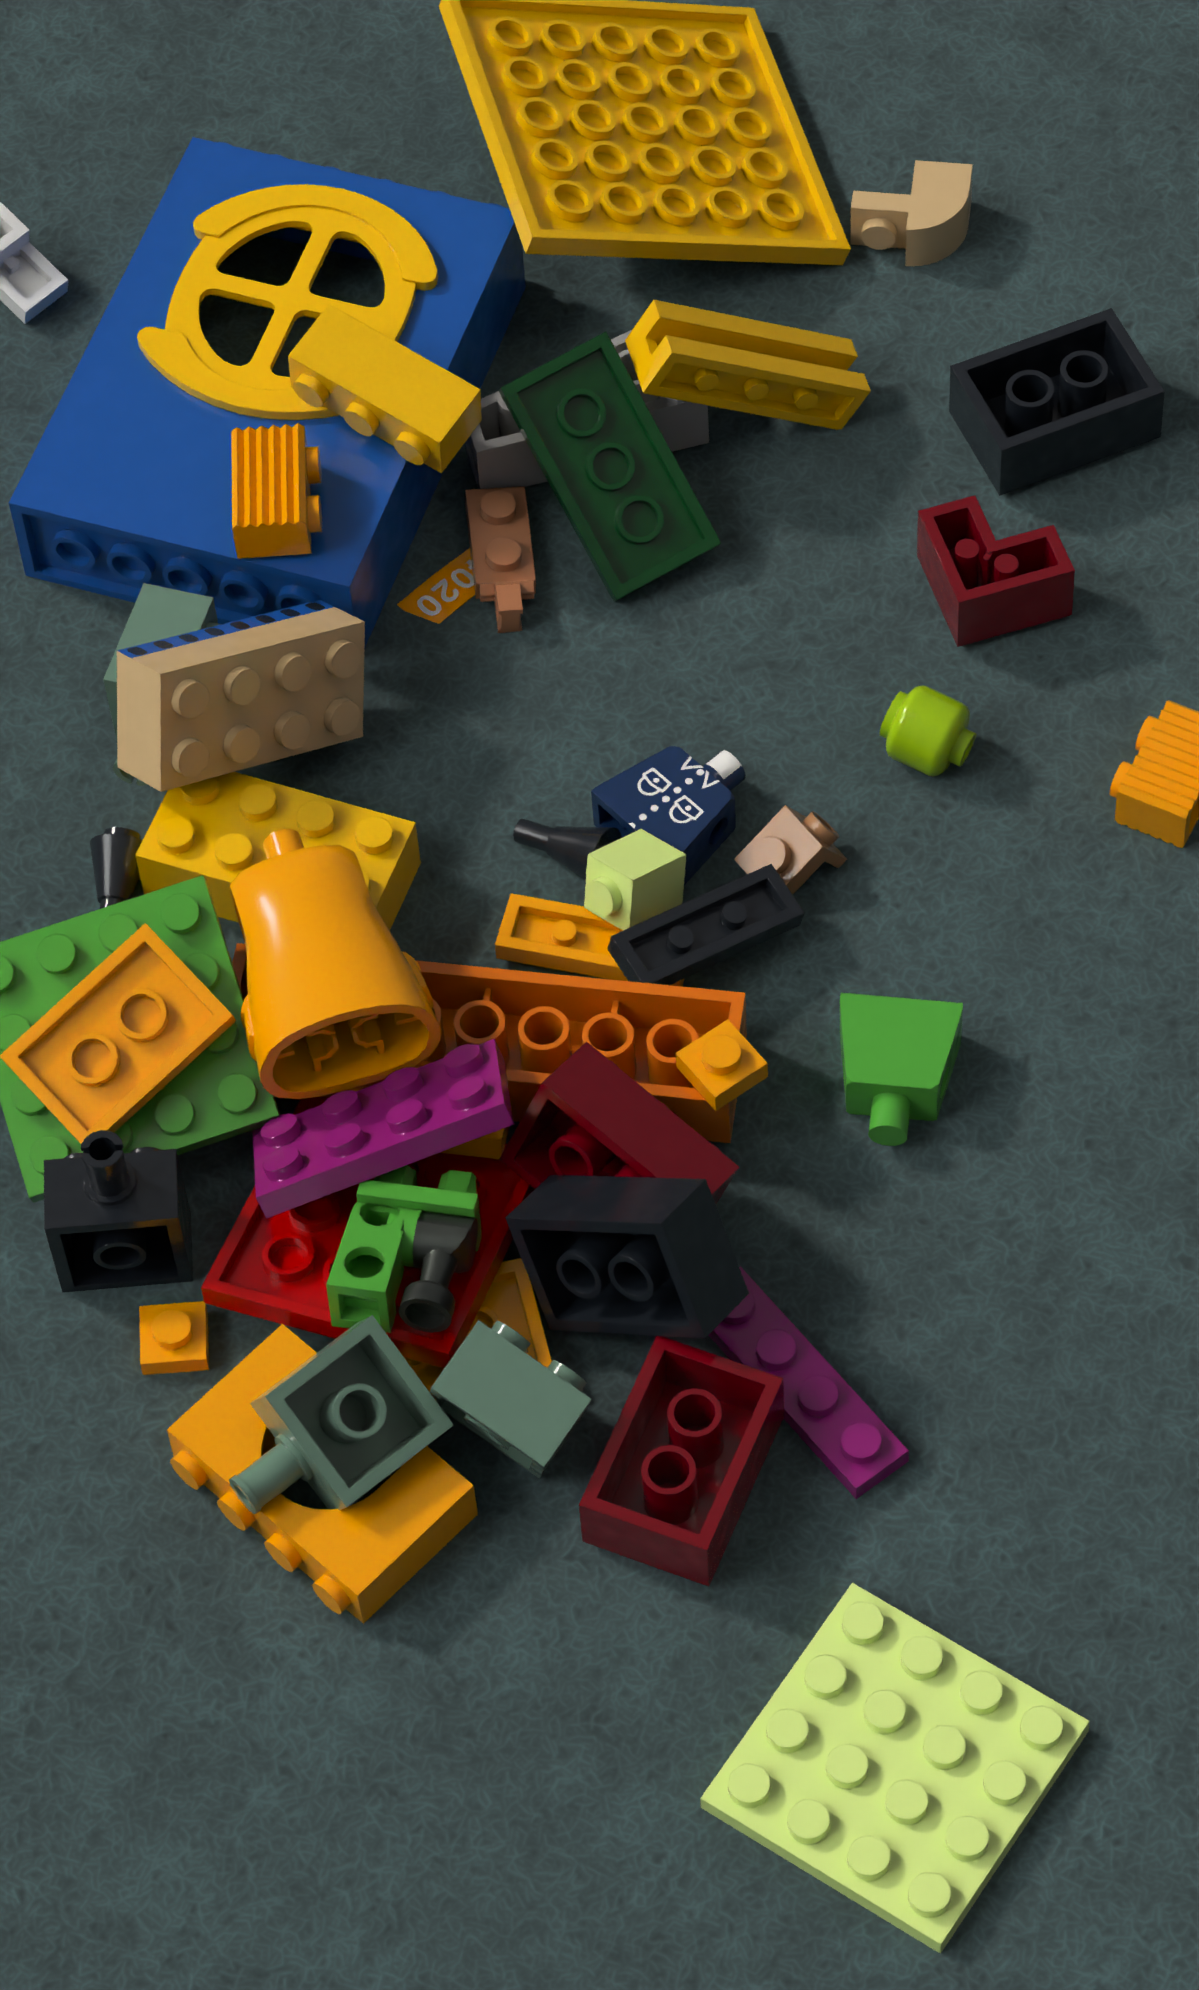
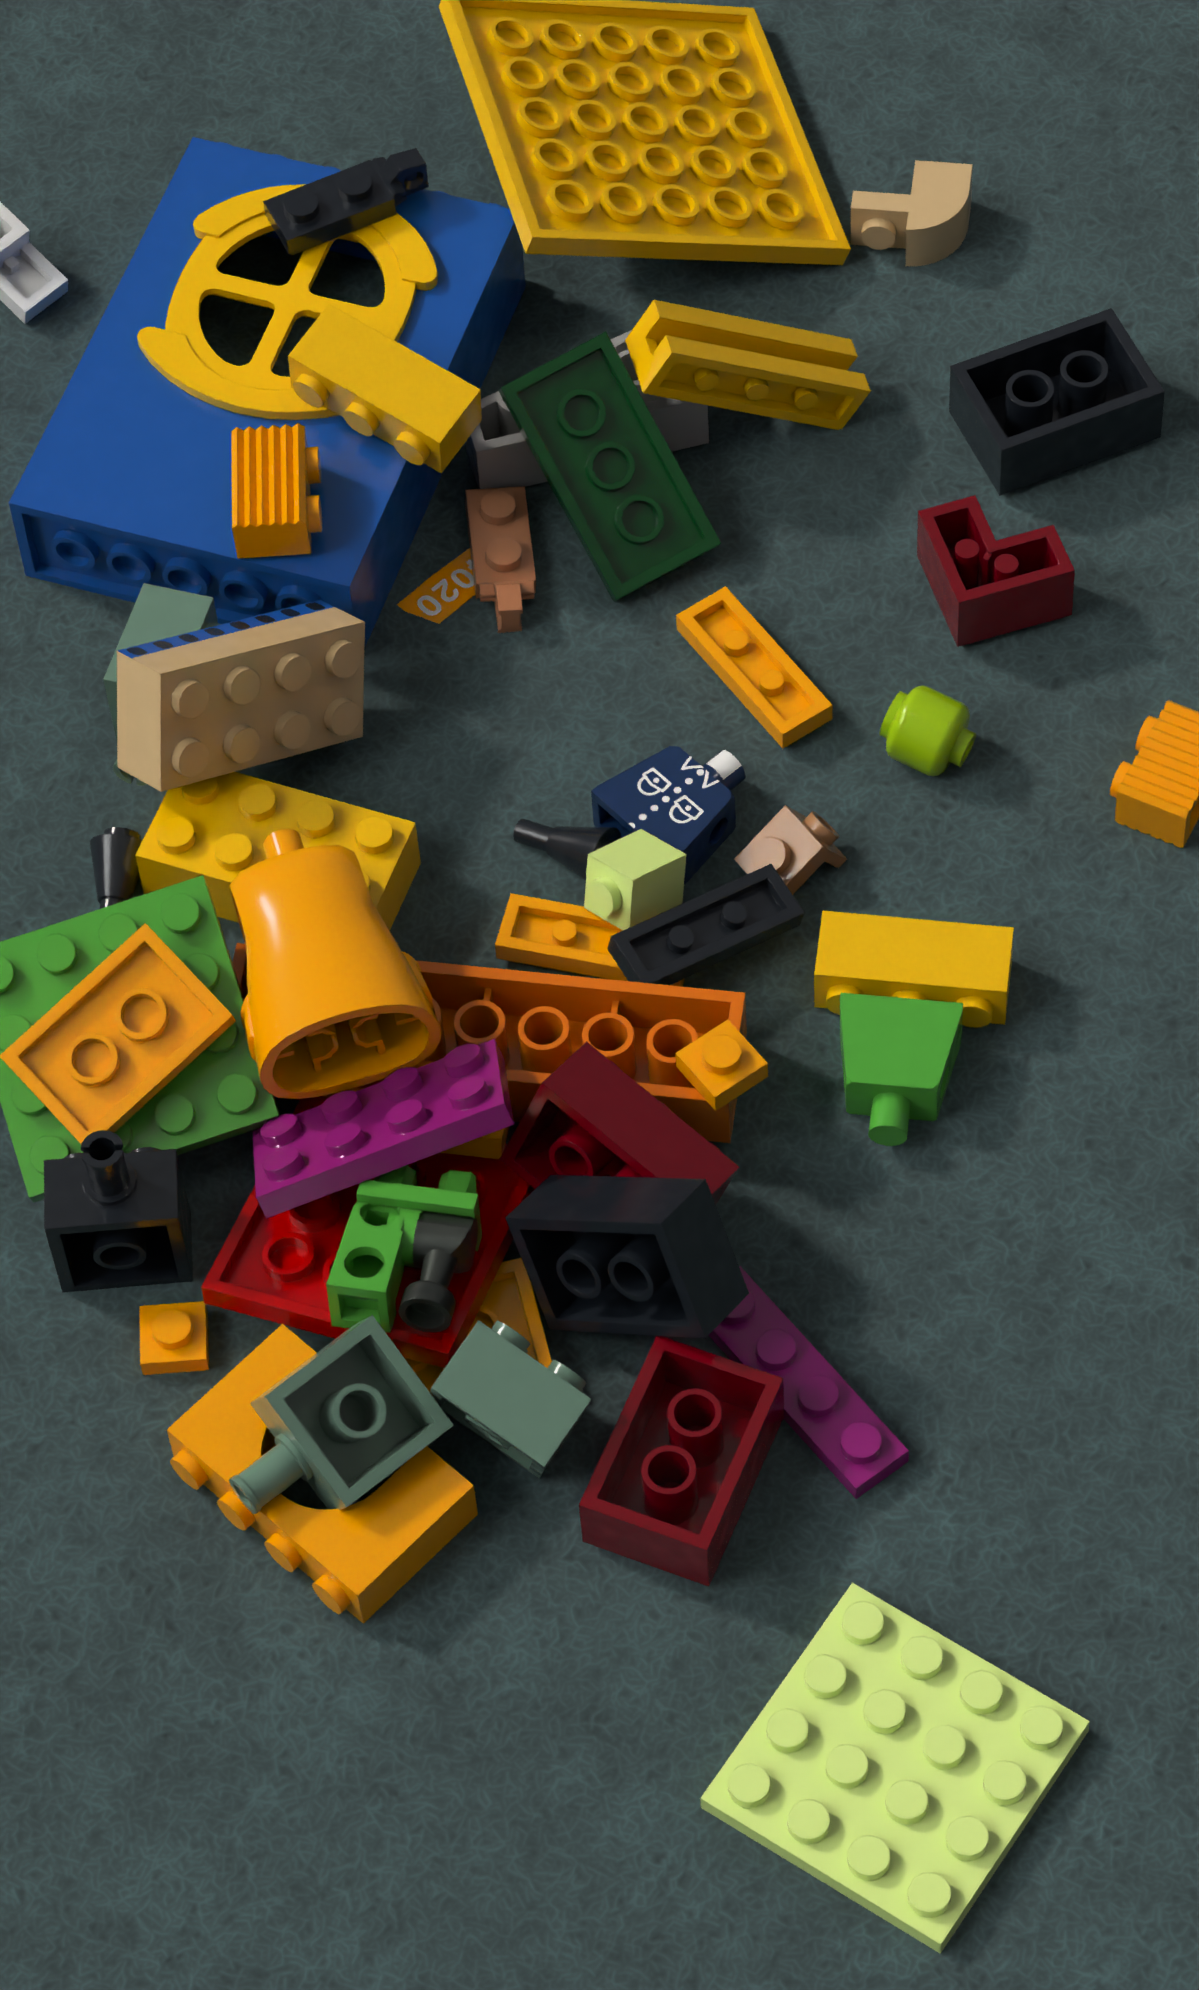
none -> black hinge [263,148,429,255]
none -> light orange plate [676,586,833,749]
none -> yellow brick [814,911,1014,1027]

